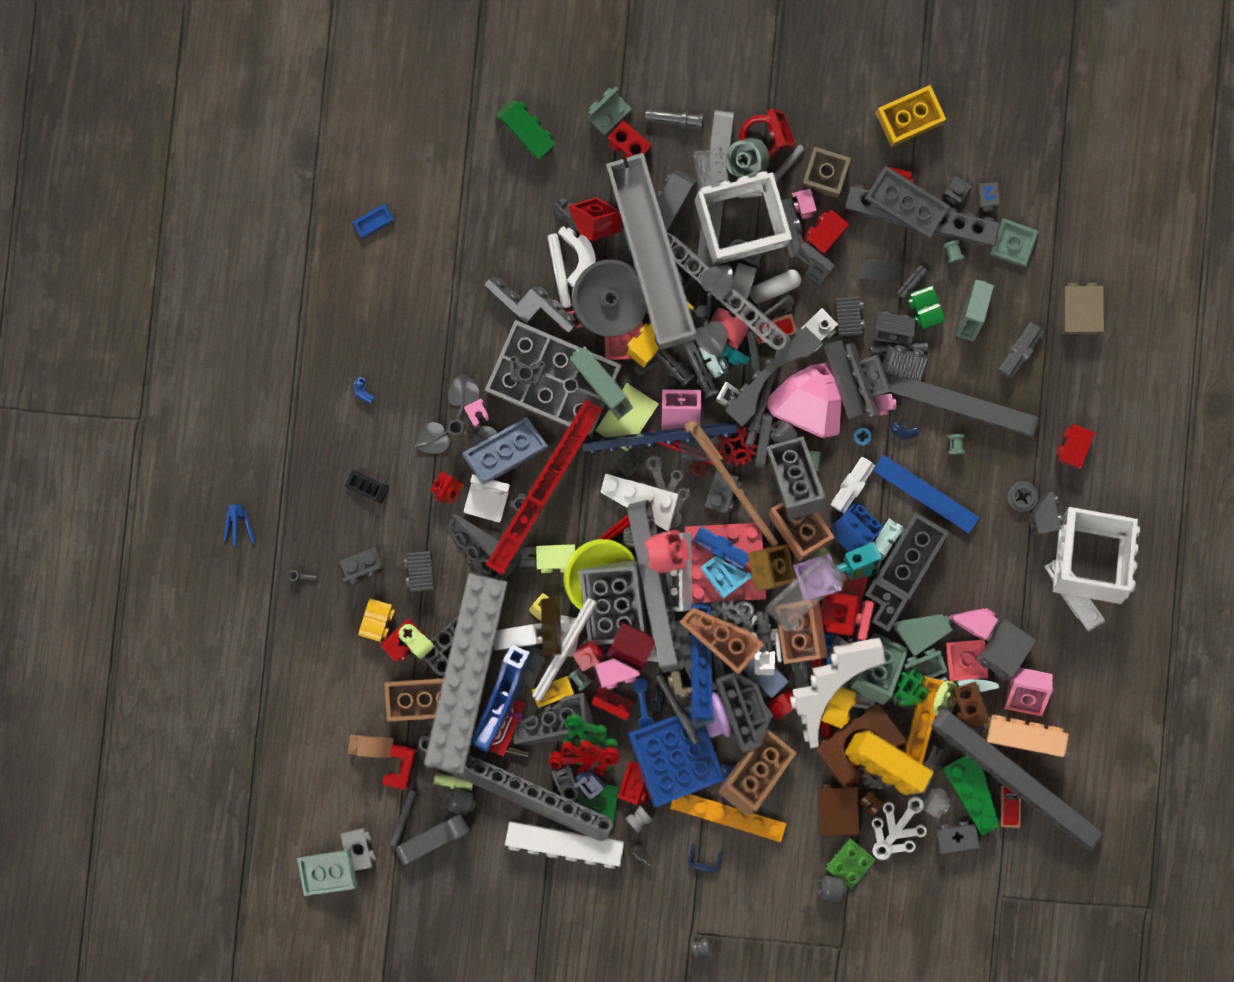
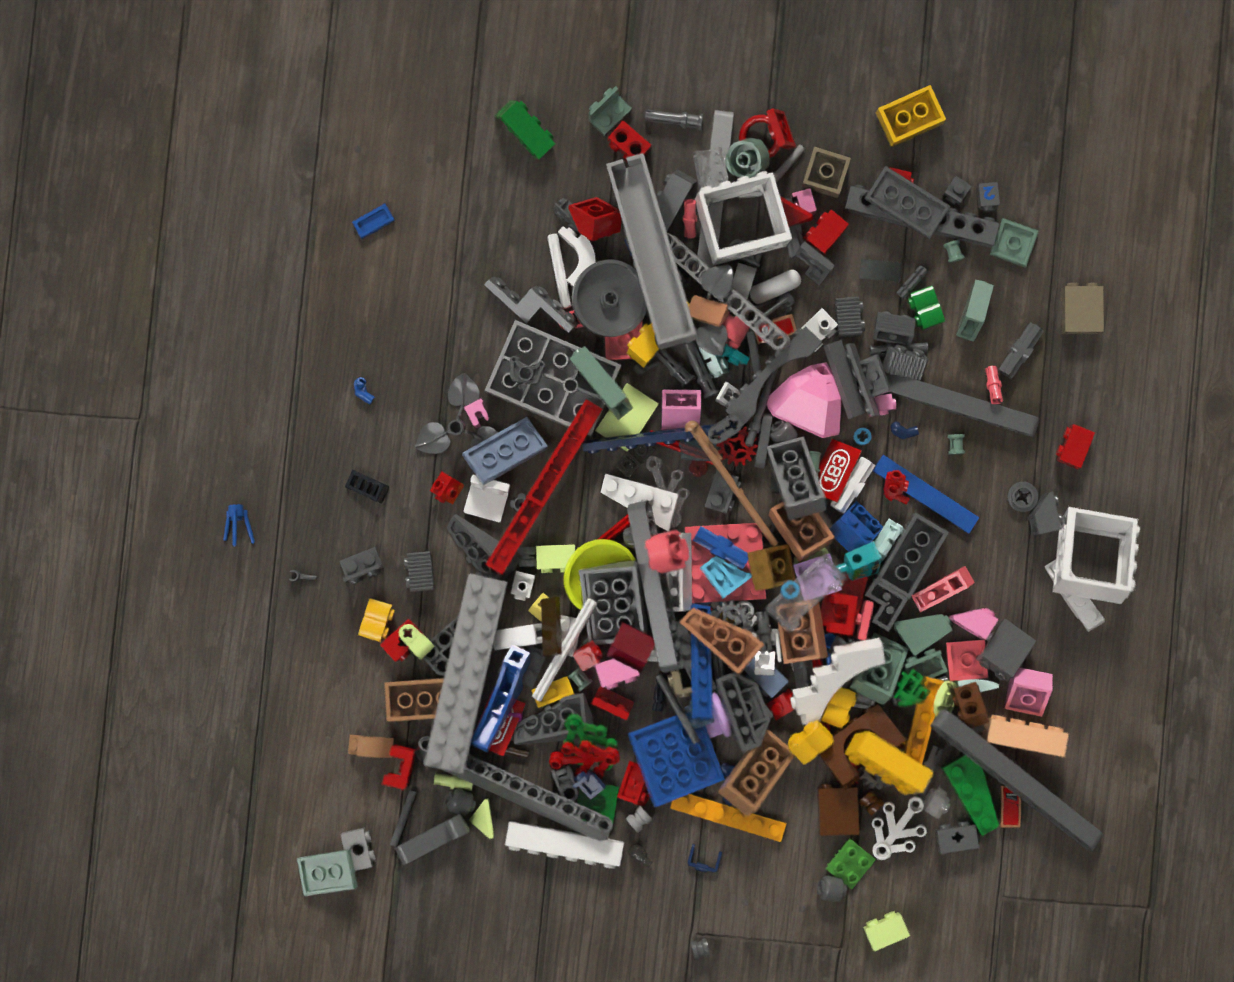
blue bar [633,677,653,729] -> none
none -> yellowish green slope [469,798,494,839]
none -> white brick [511,571,535,601]
none -> coral pin [682,199,698,238]
none -> nougat slope [688,295,729,327]
none -> dark grey beam [708,415,742,444]
none -> red slope [780,196,814,227]
none -> dark azure bush [781,581,799,599]
none -> yellow brick [788,720,834,764]
none -> red sticker [818,439,862,503]
none -> yellowish green brick [863,911,910,951]
none -> red piece [884,470,910,505]
none -> coral slope [911,566,975,612]
none -> coral pin [985,366,1003,404]

